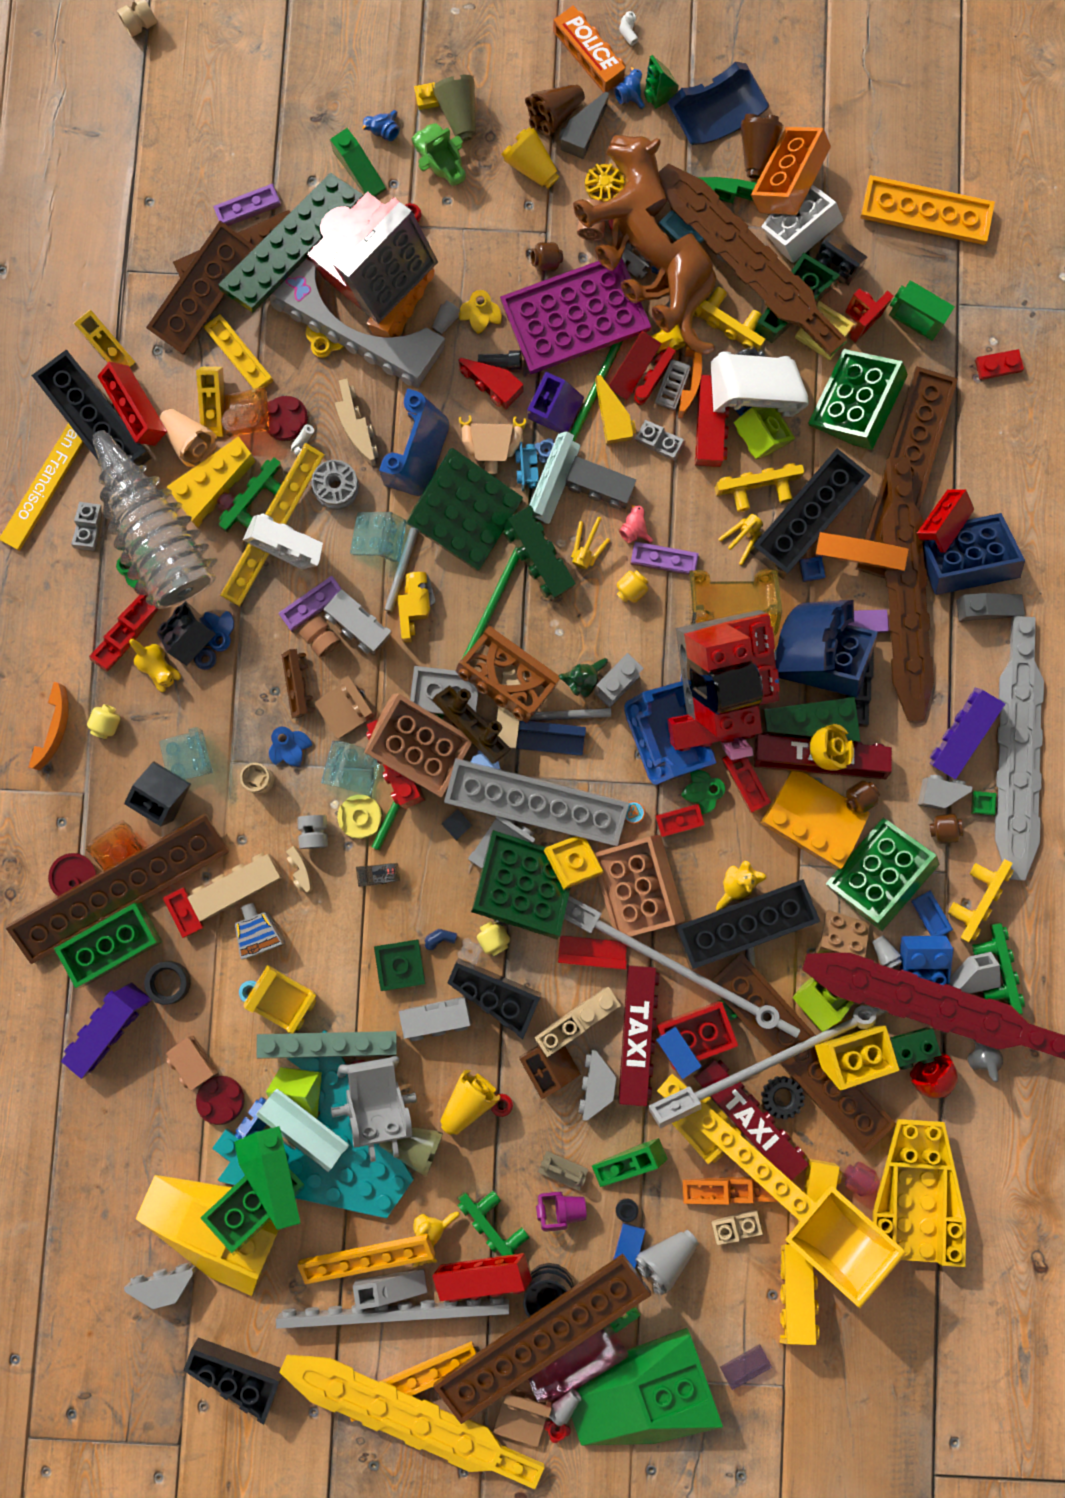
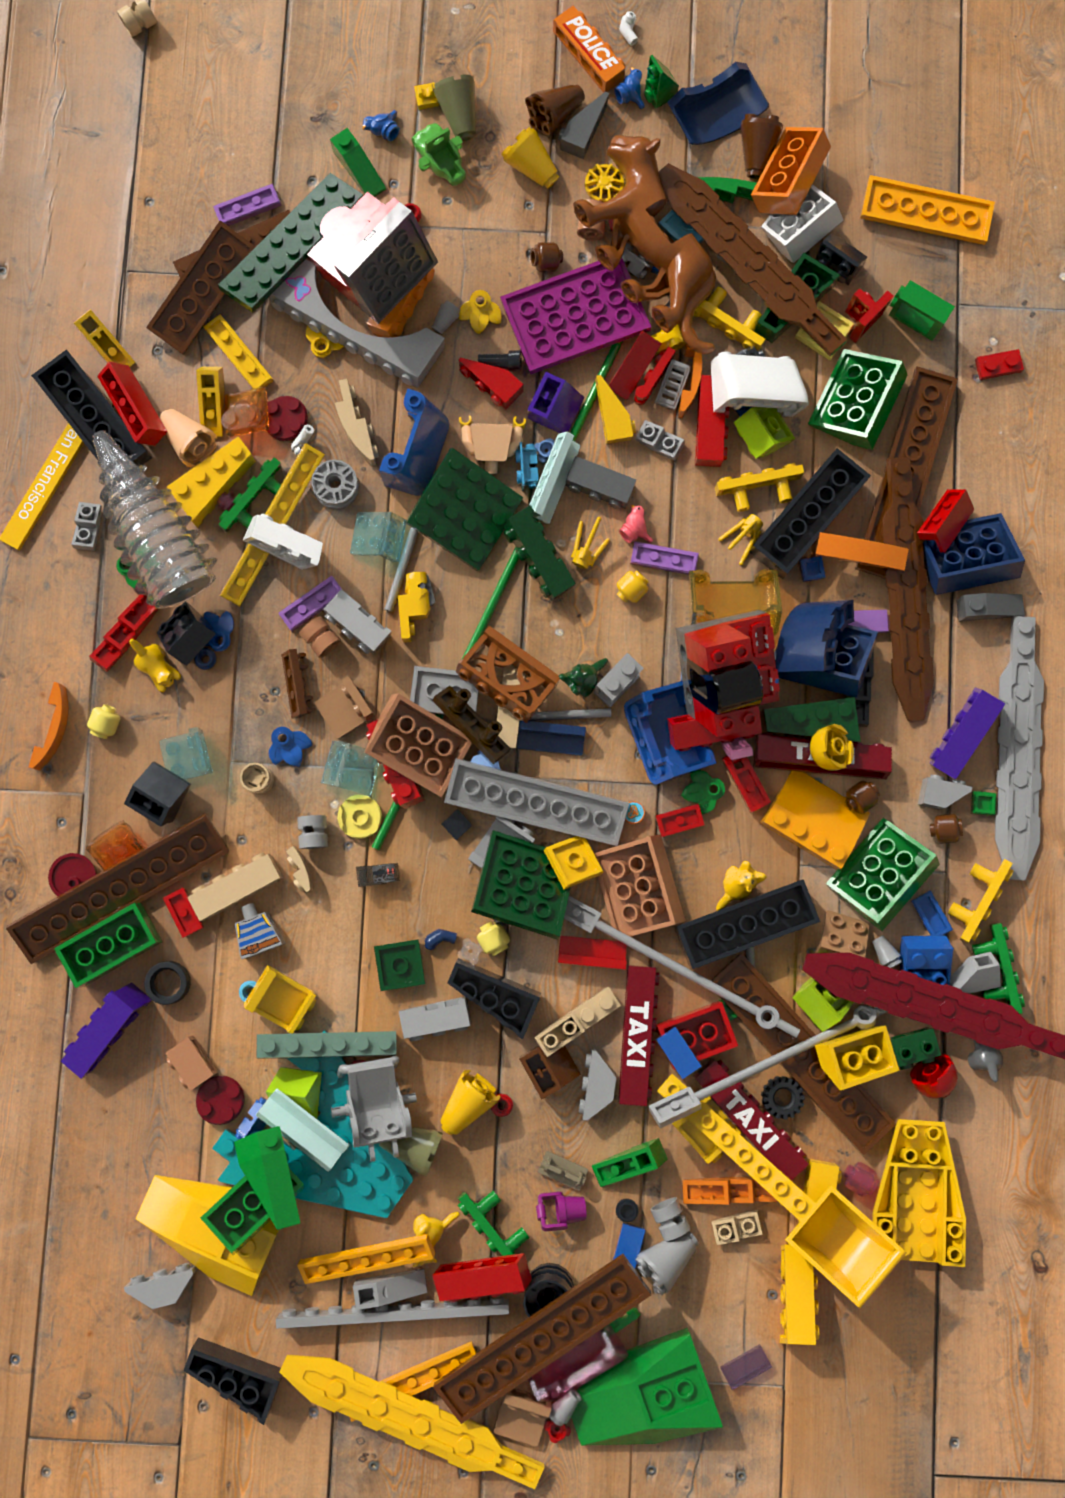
none -> light grey wheel [650,1197,691,1241]

